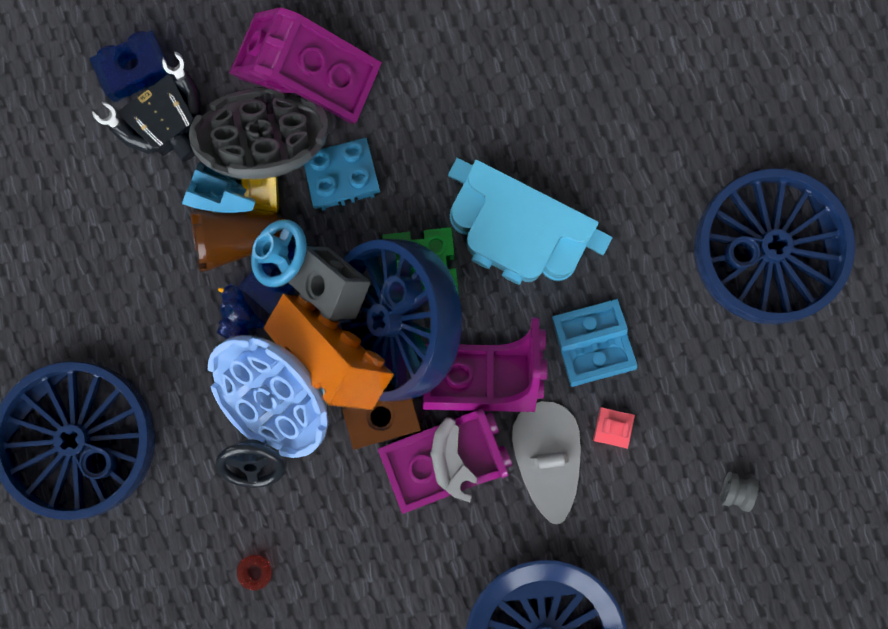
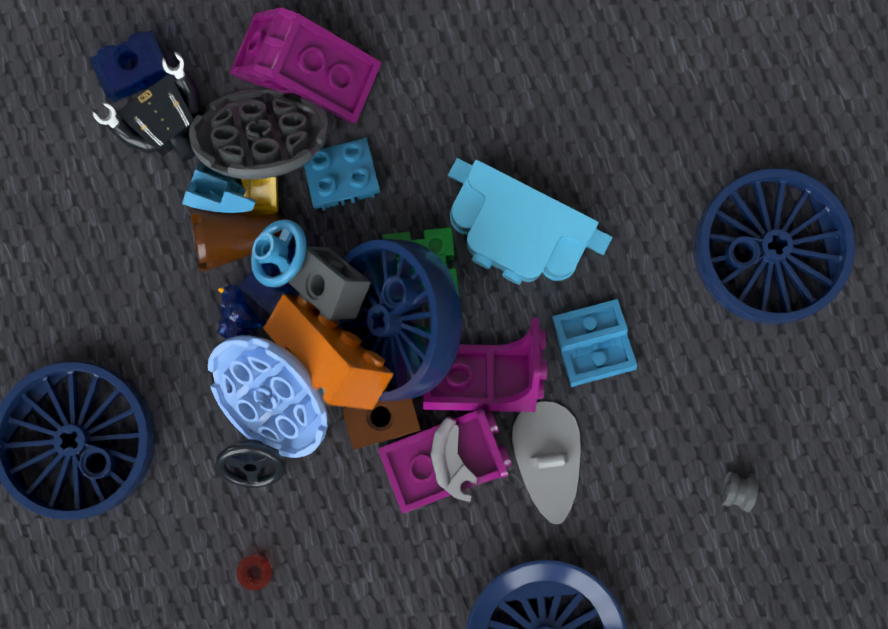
coral tile [593,407,635,449] -> none

